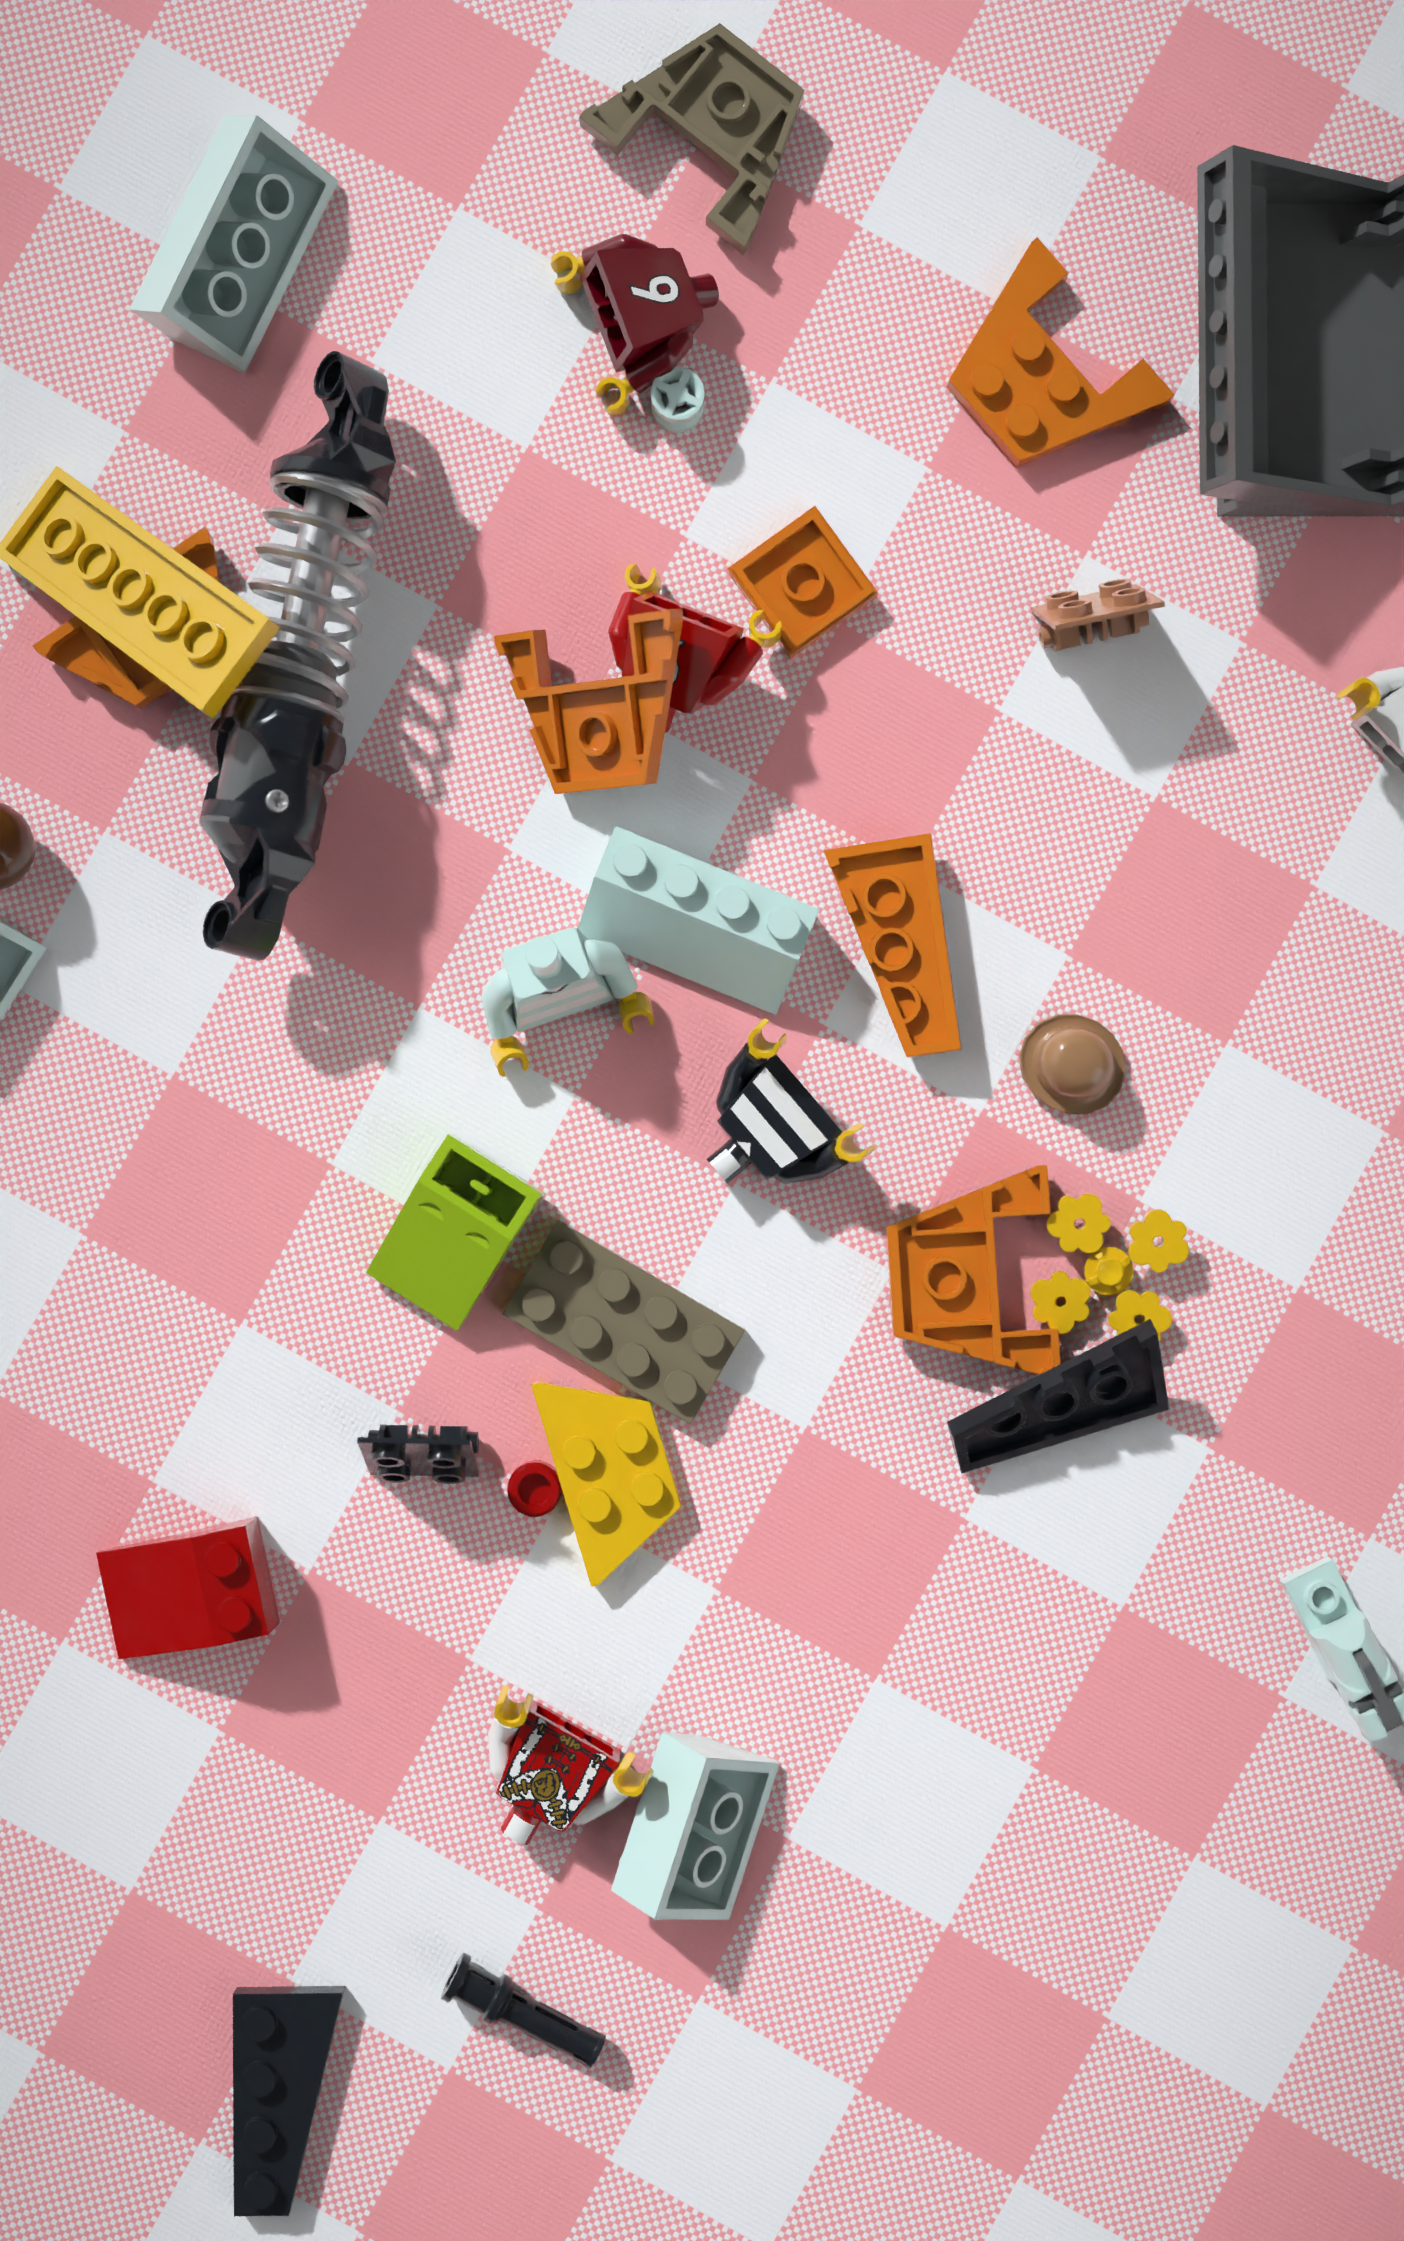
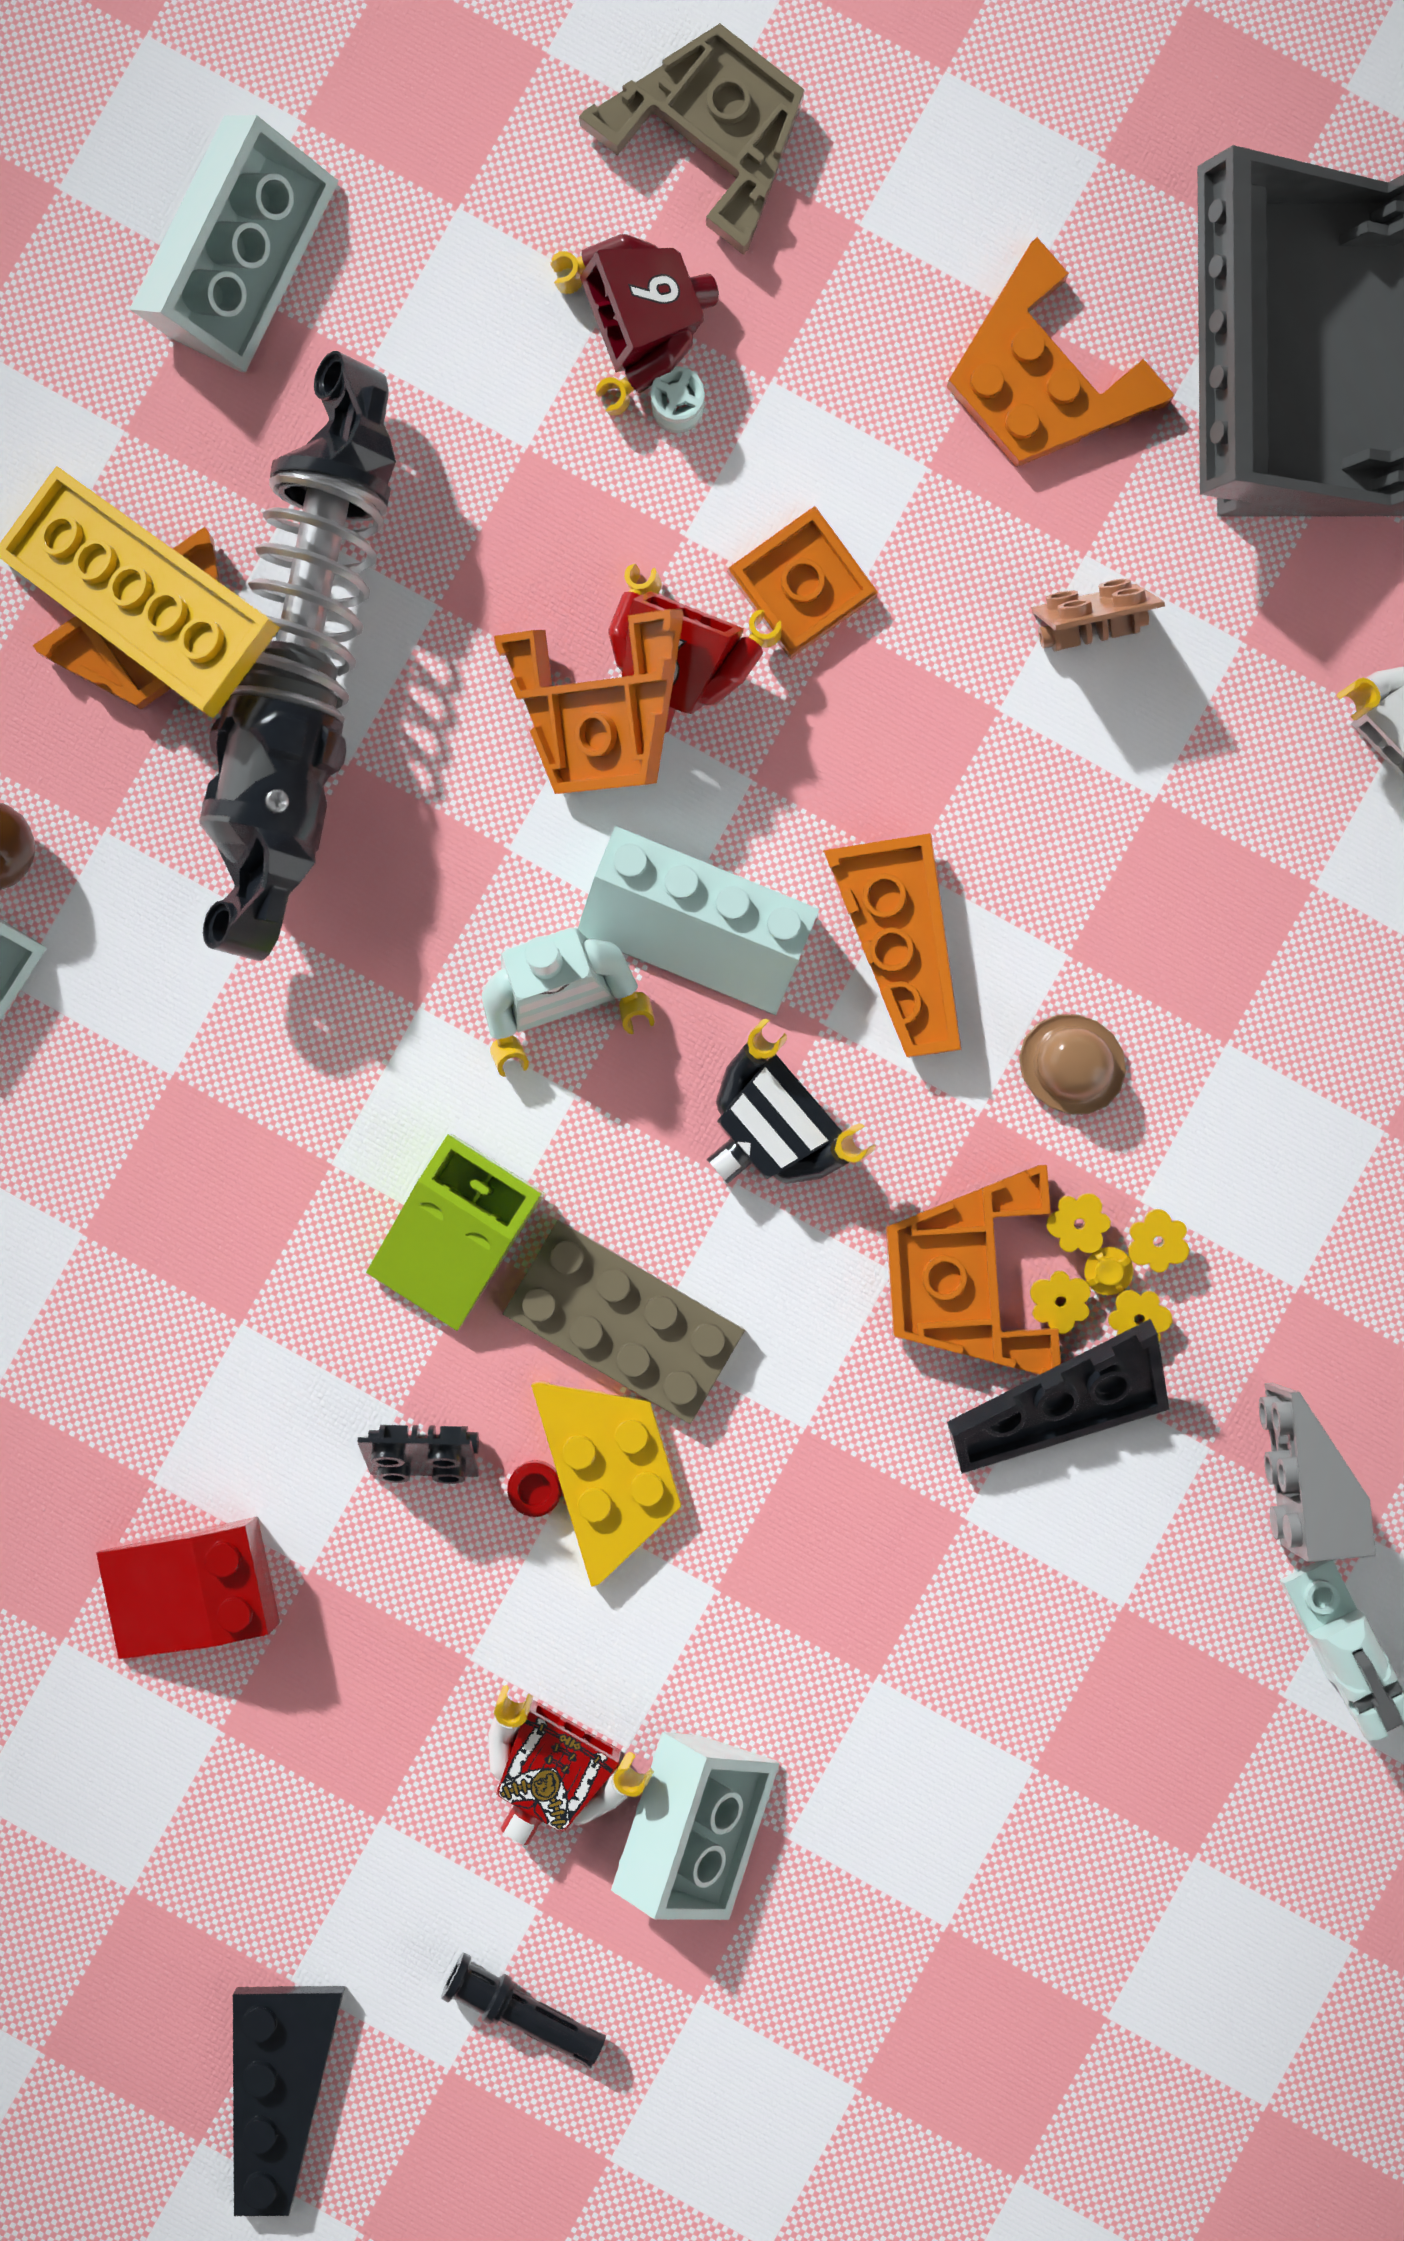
none -> light grey slope [1259,1382,1376,1562]

